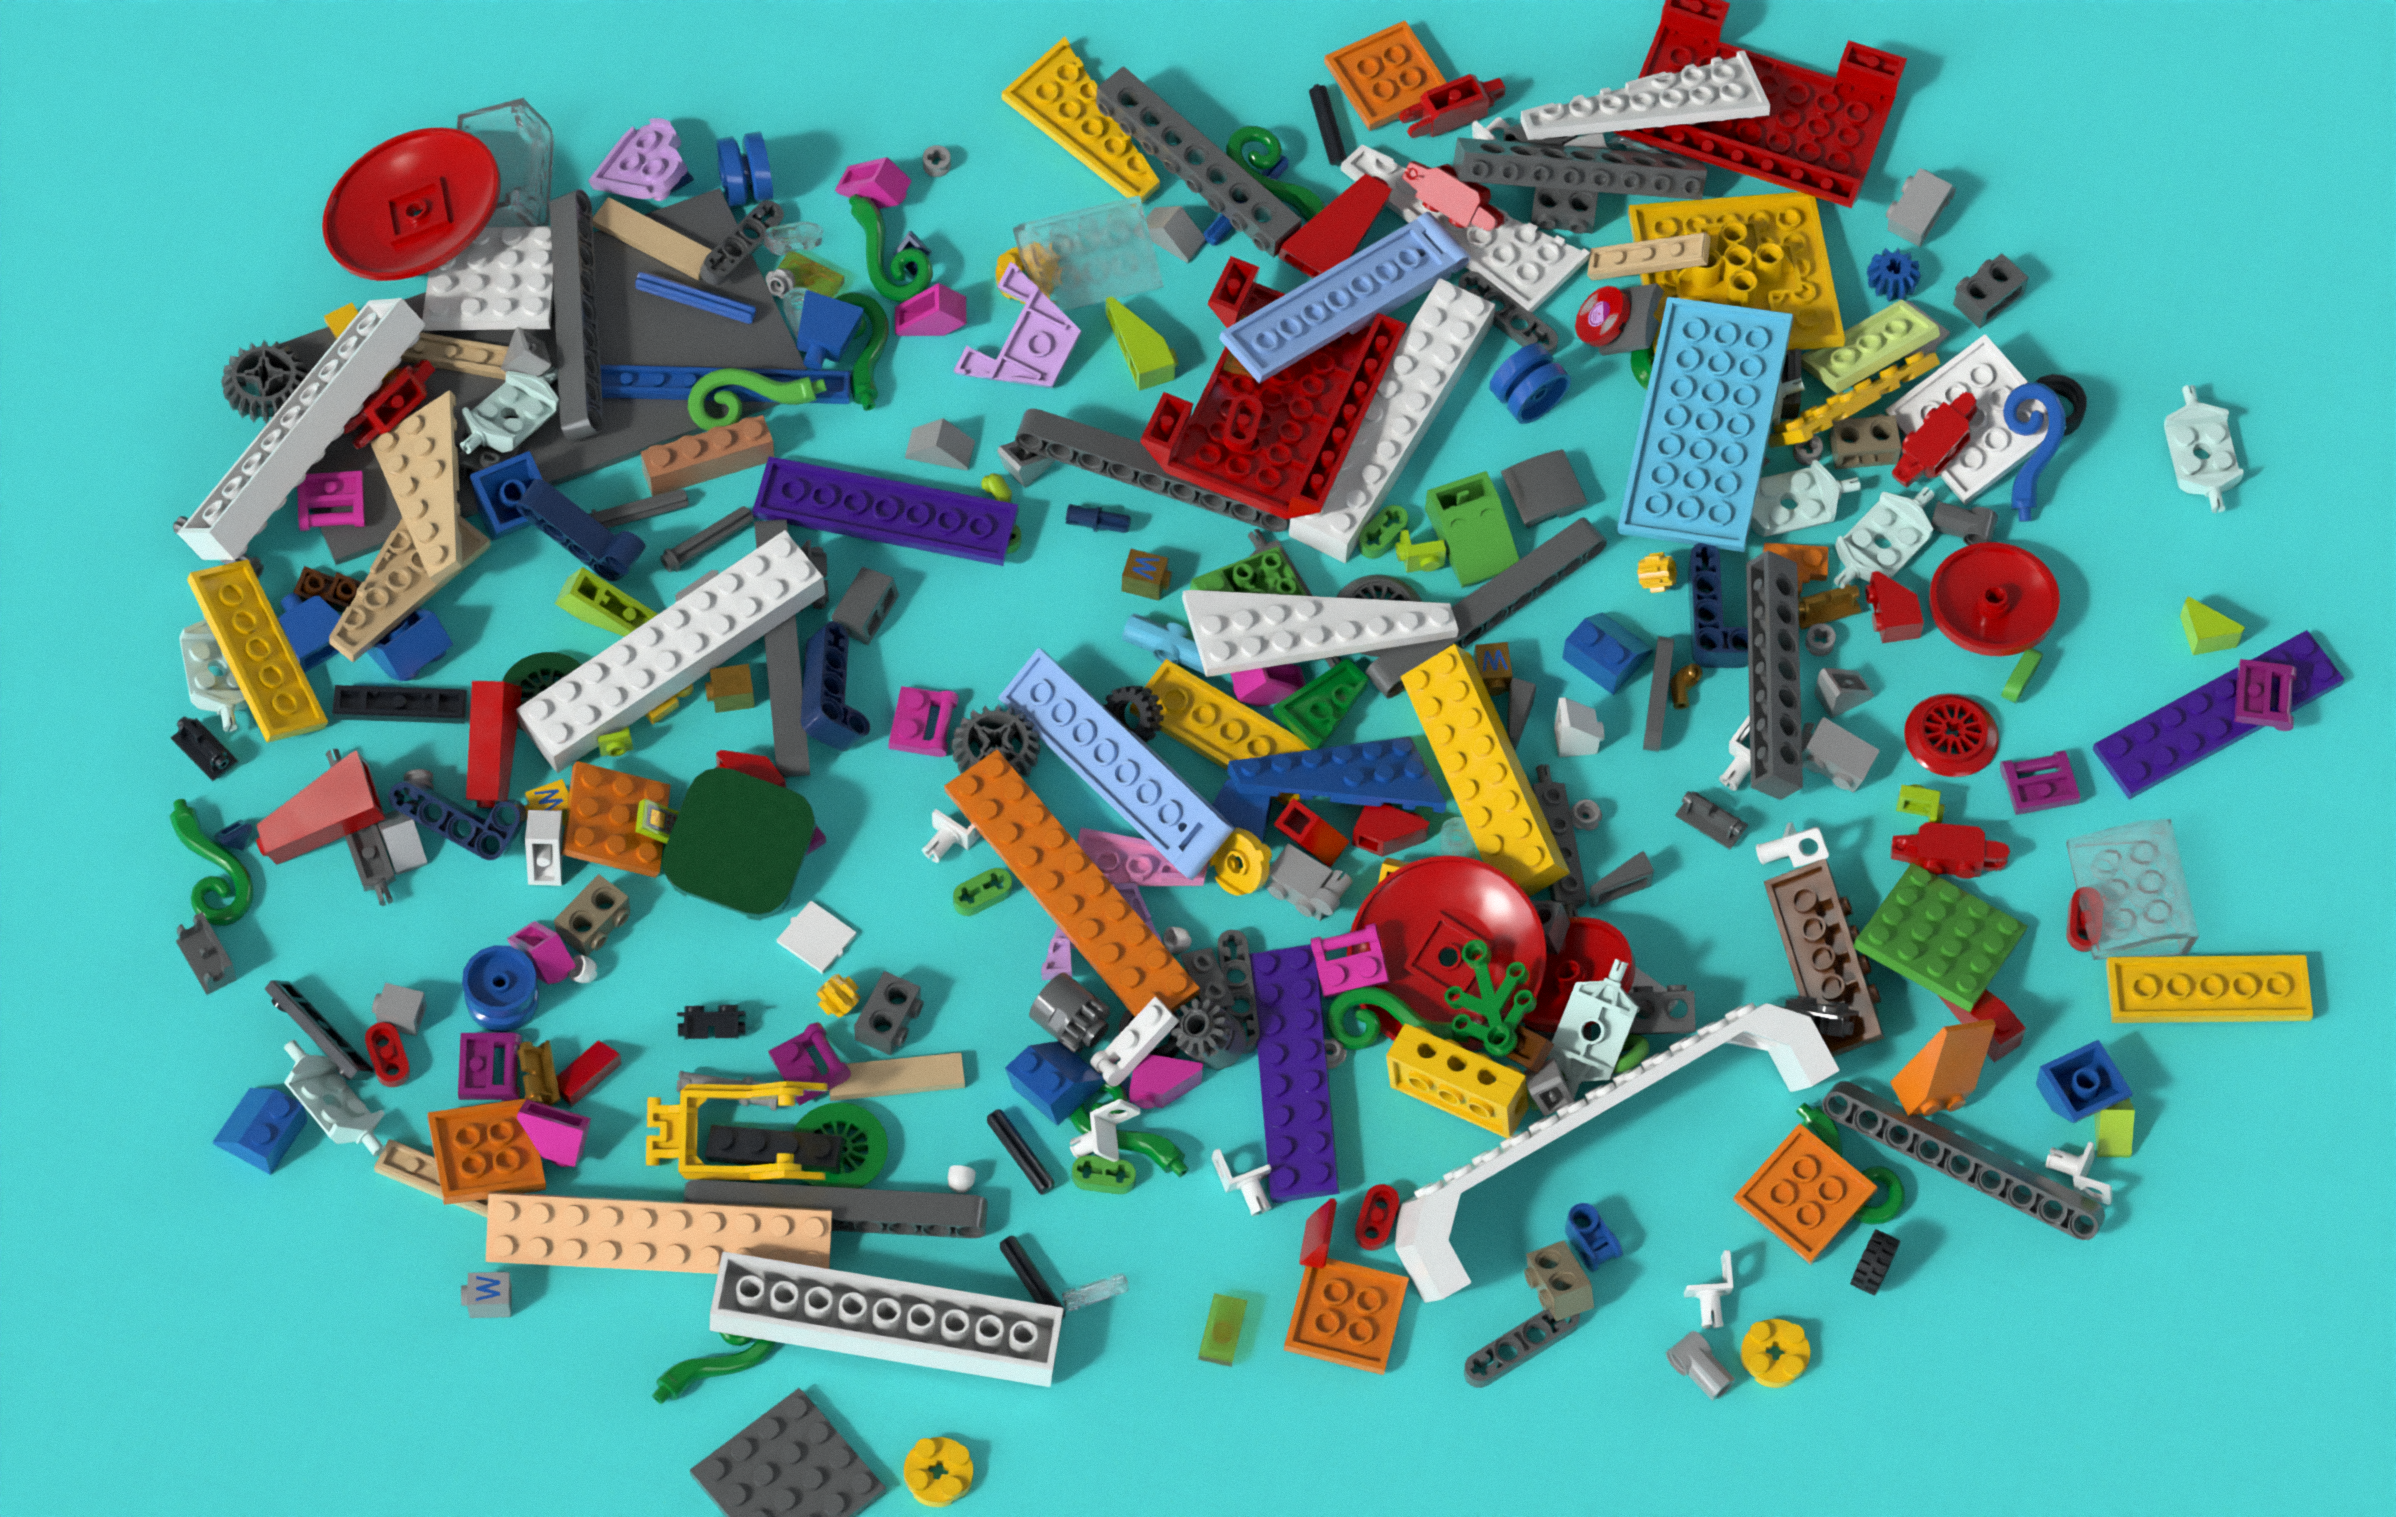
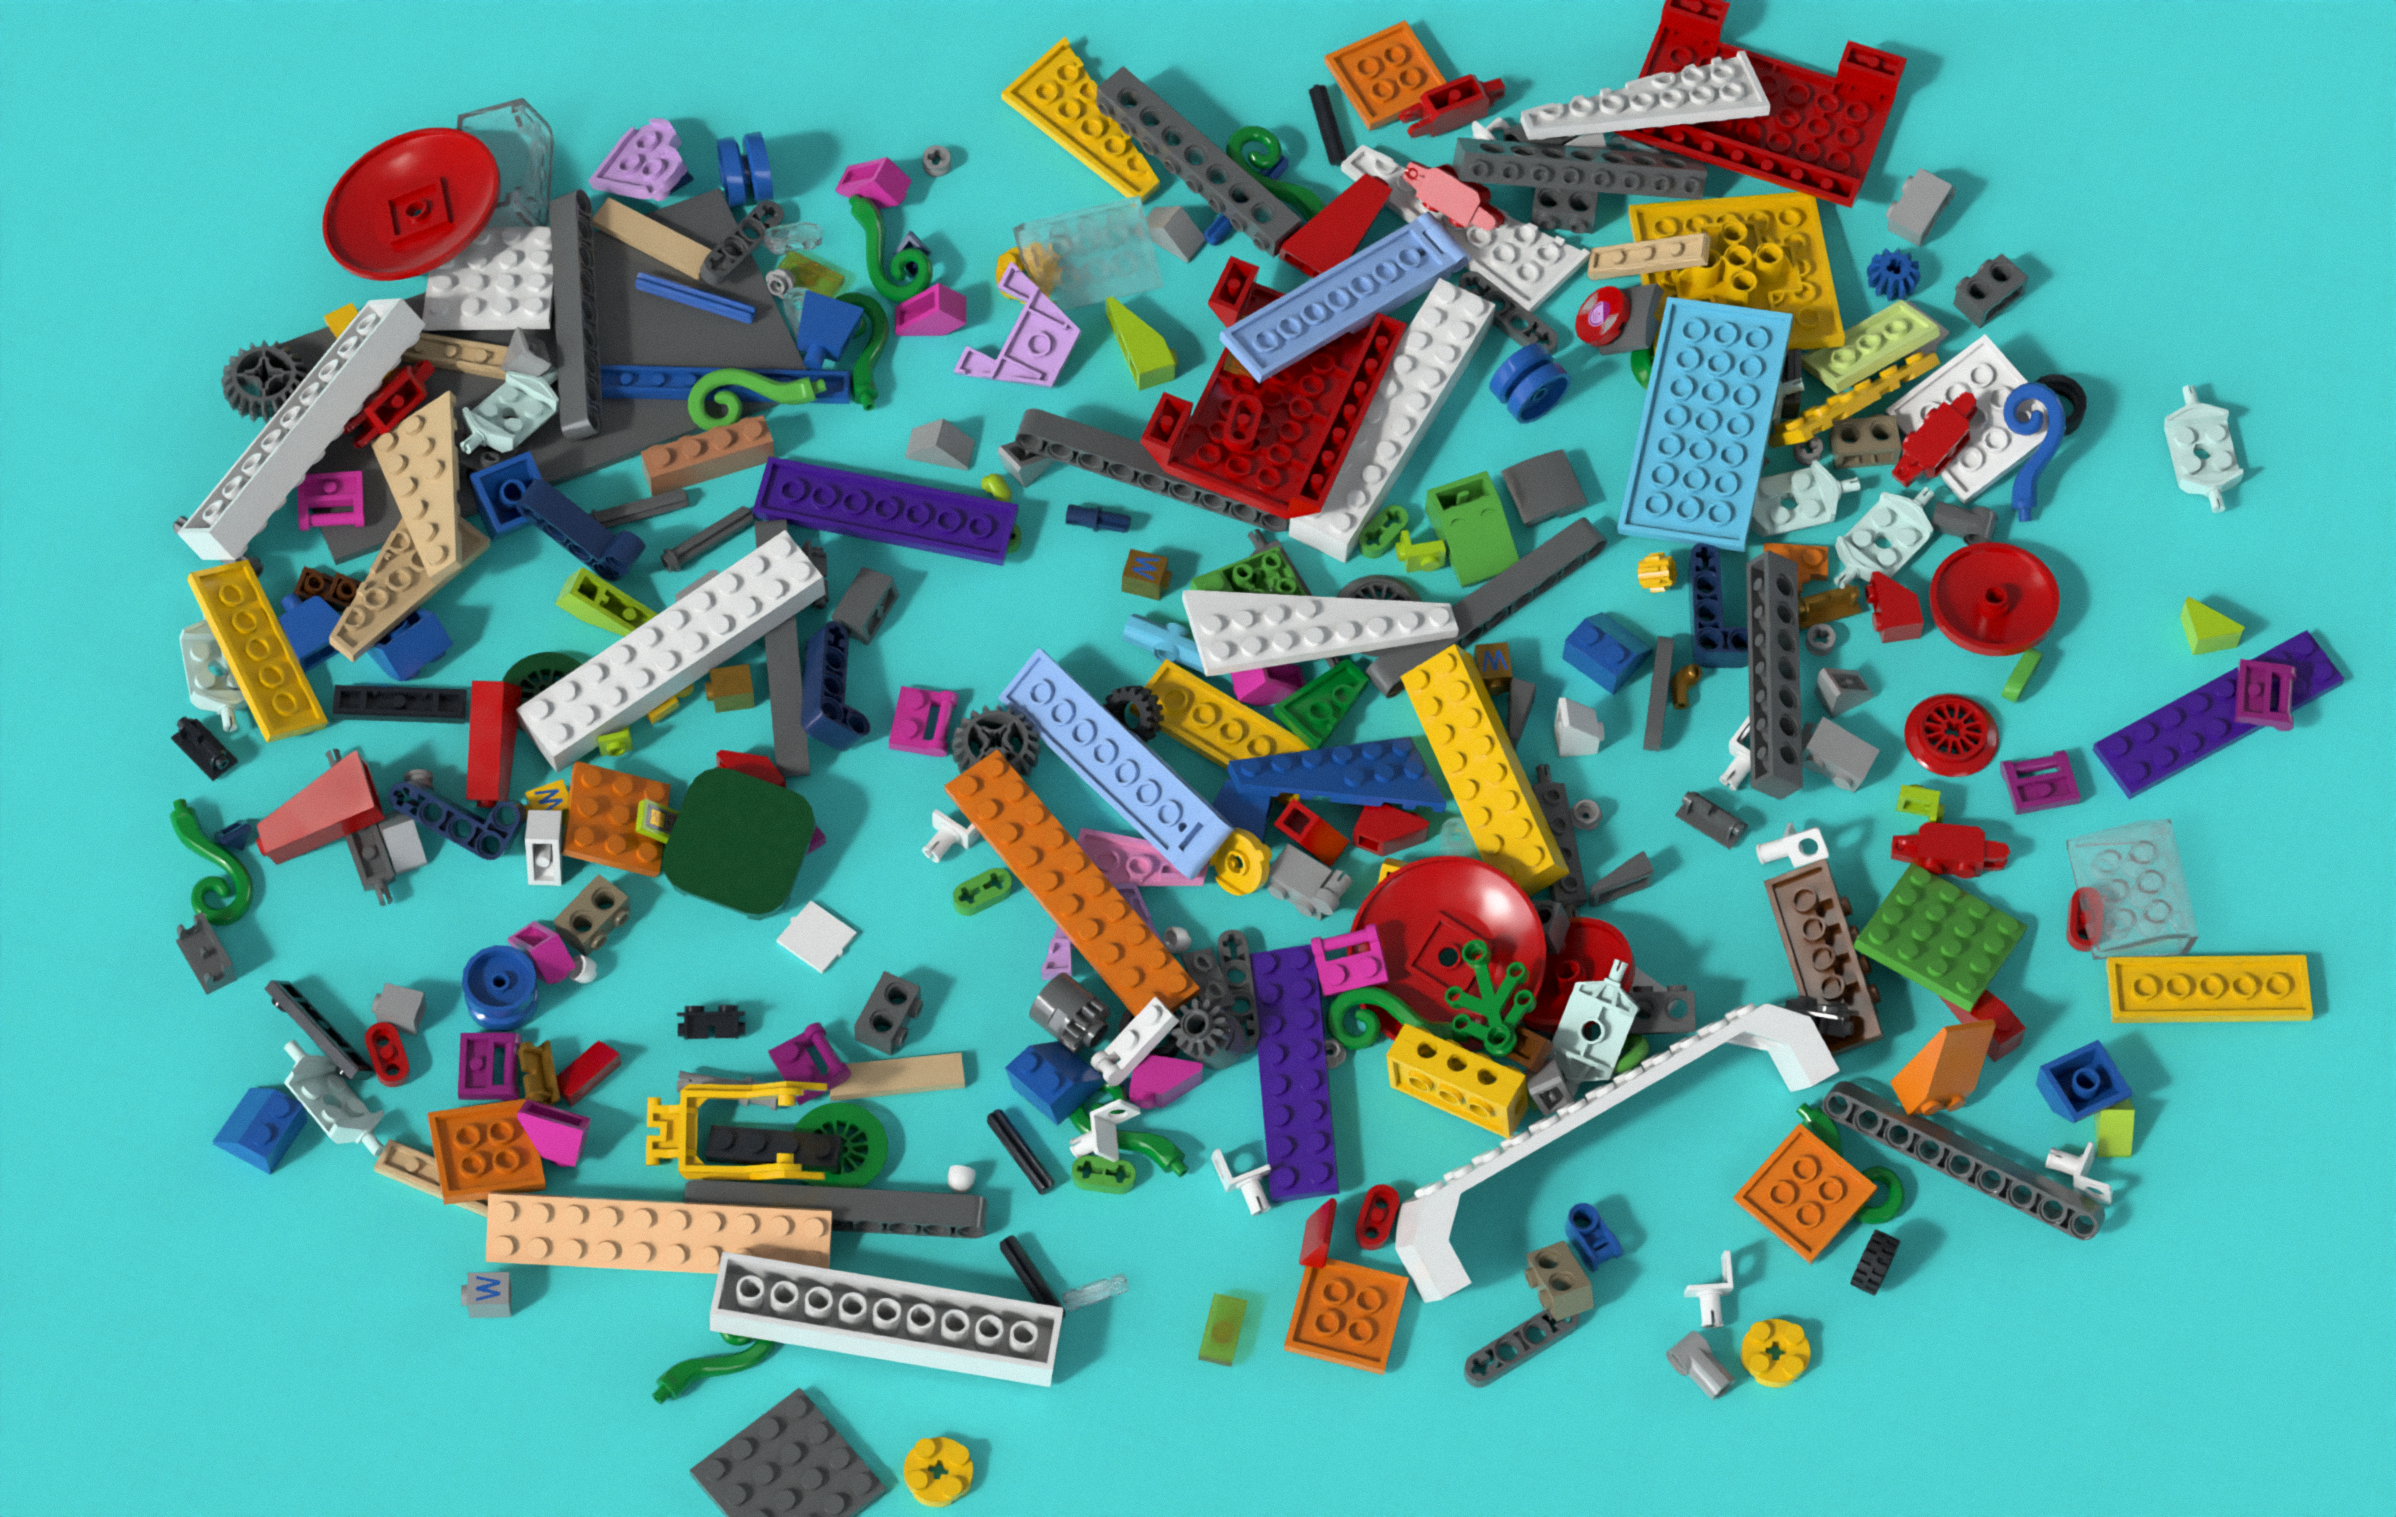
yellow gear [816,973,861,1018] -> none

